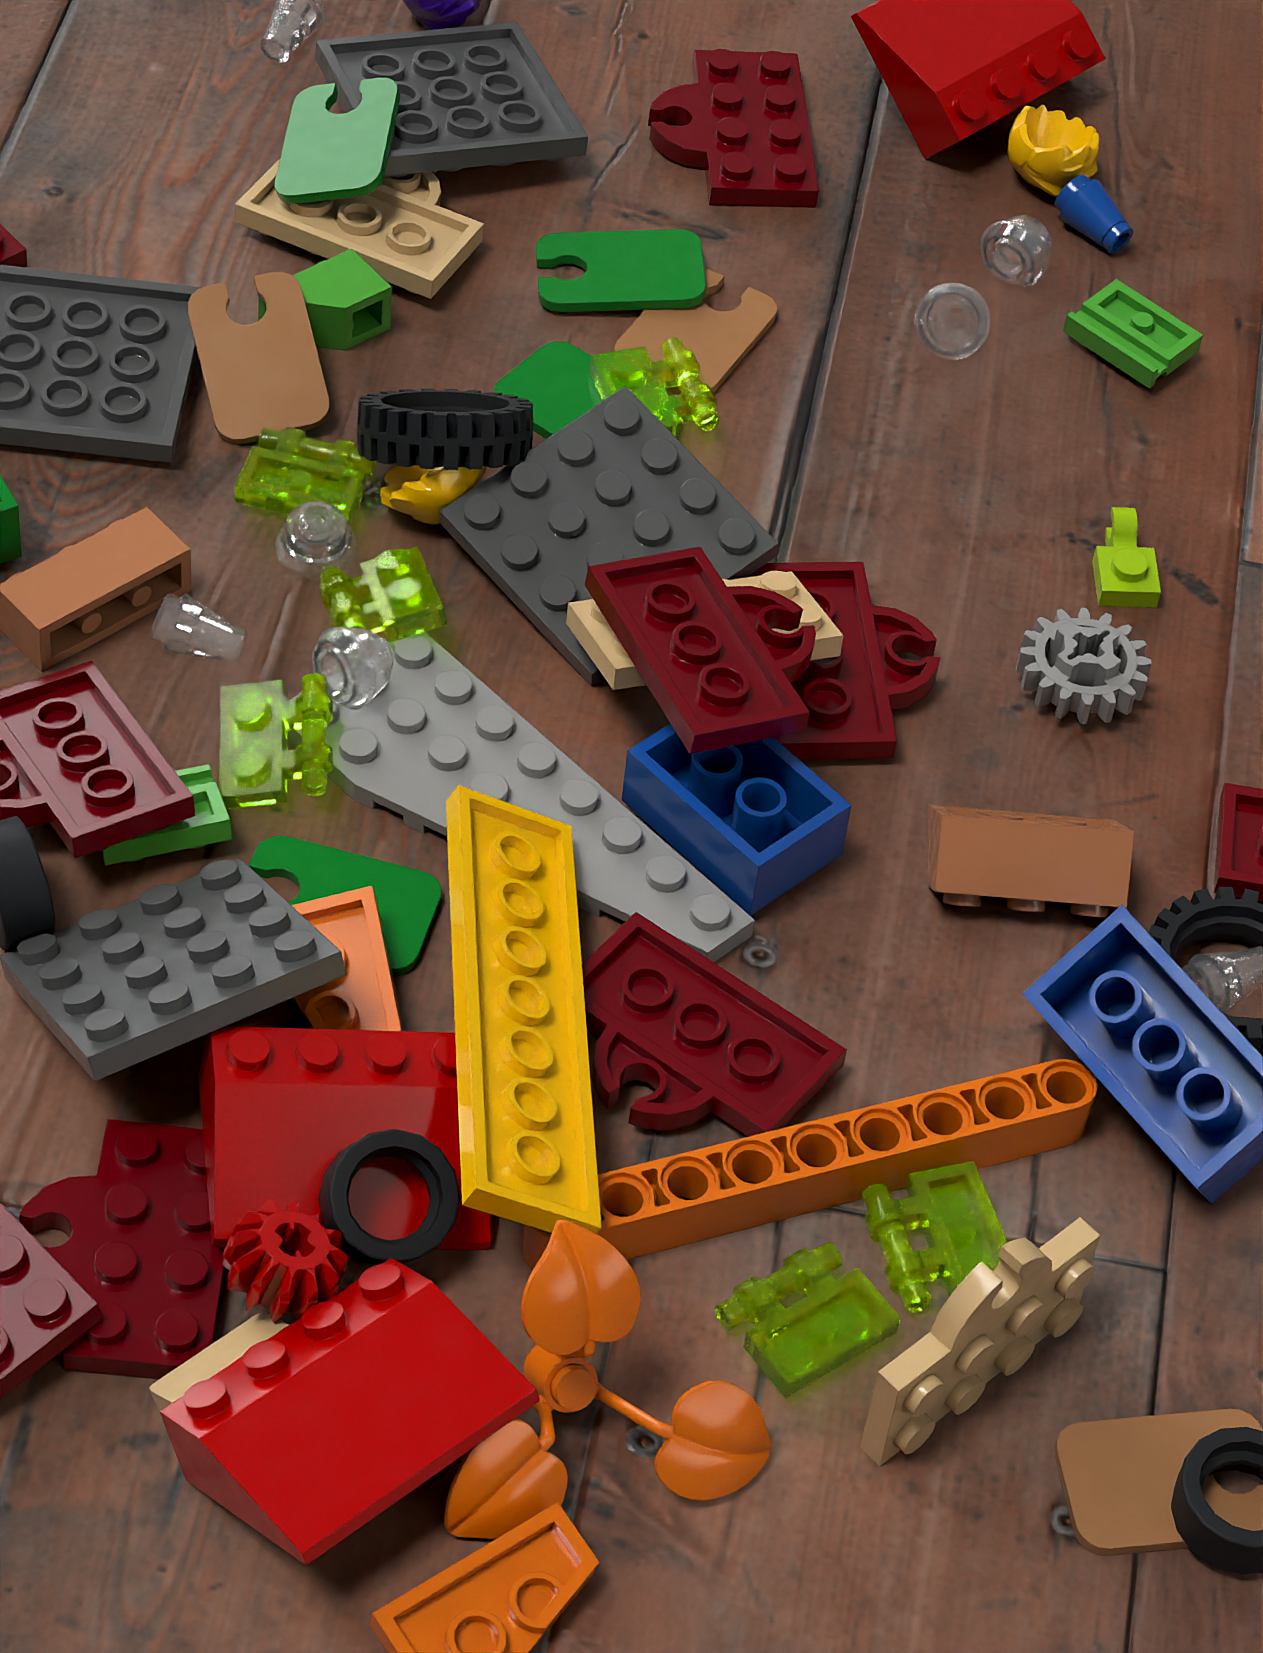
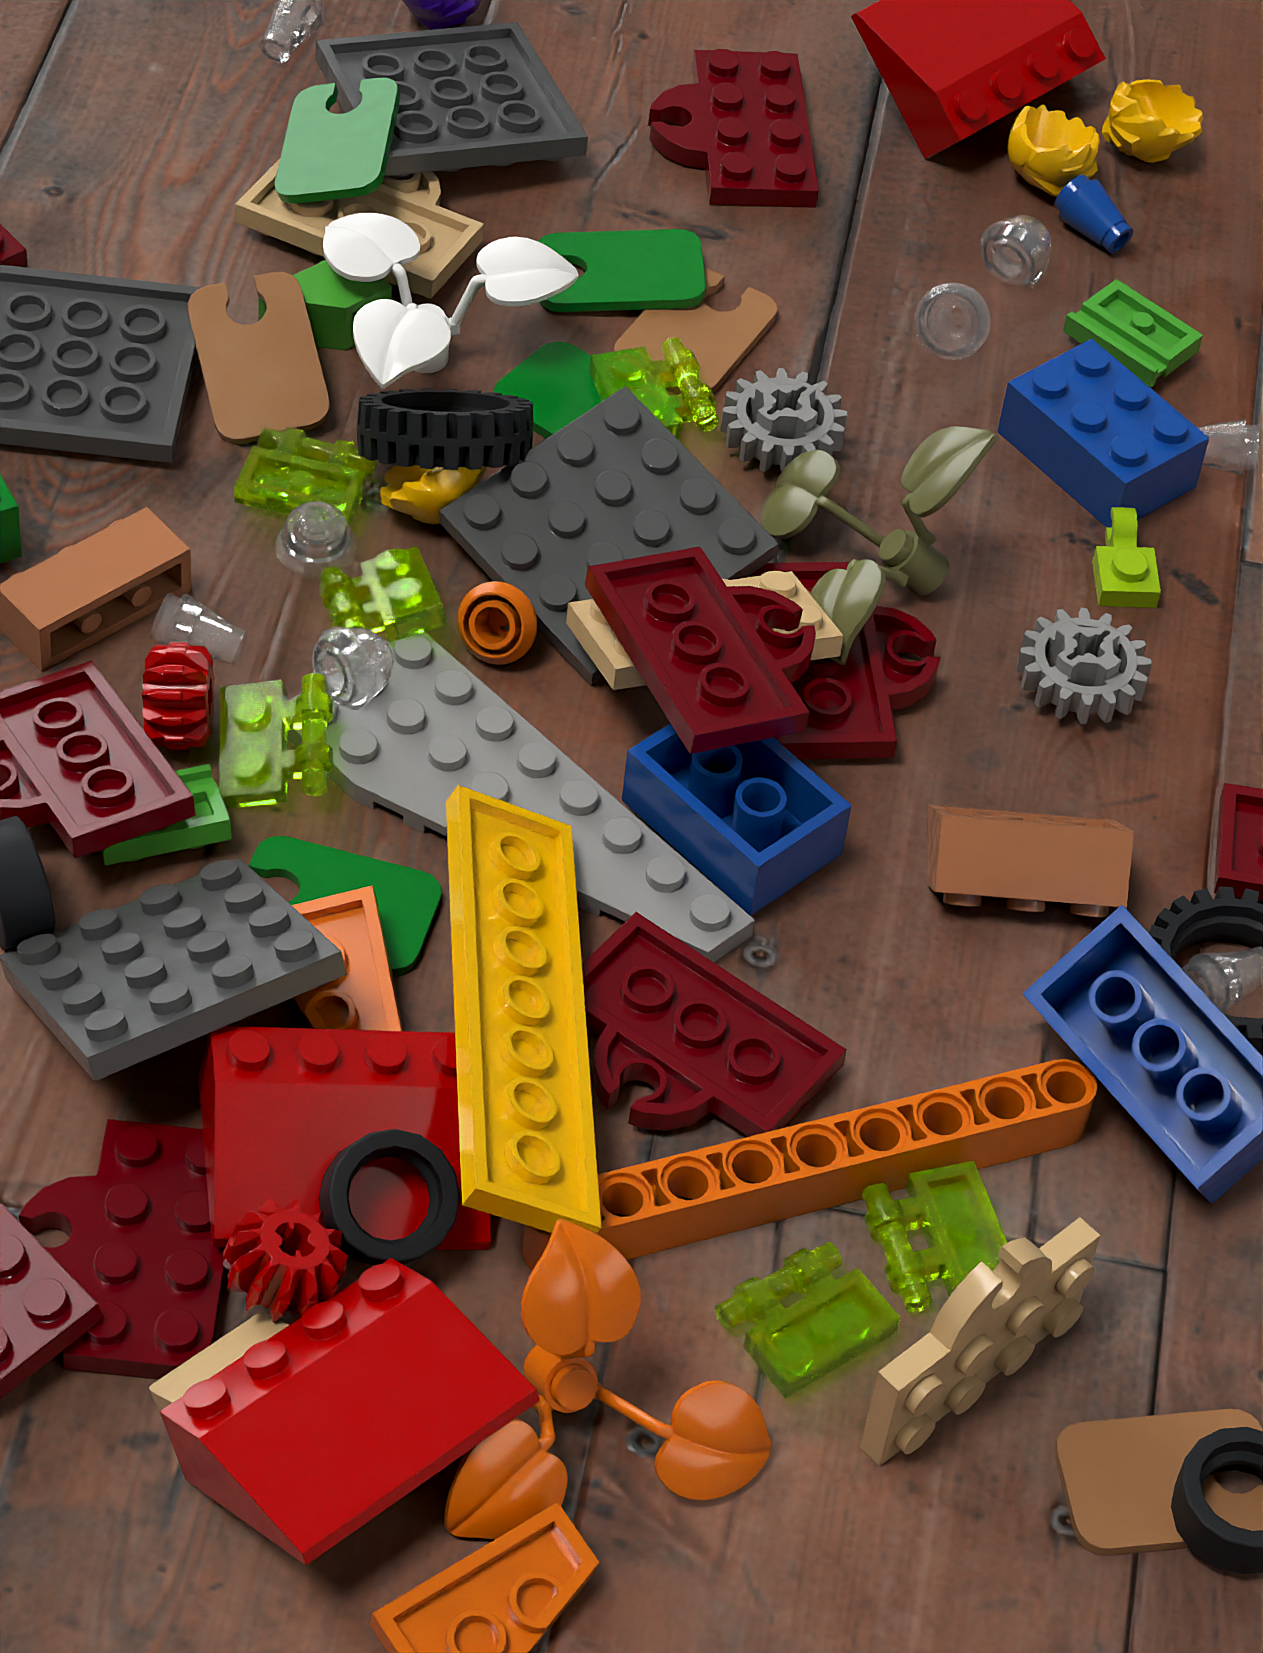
none -> red gear [141,642,215,750]
none -> white plant [323,213,579,389]
none -> orange cone [457,581,537,665]
none -> light grey gear [720,368,847,472]
none -> olive plant [761,426,999,665]
none -> blue brick [997,338,1209,527]
none -> yellow hair [1102,80,1203,163]
none -> clear cone [1197,419,1260,476]

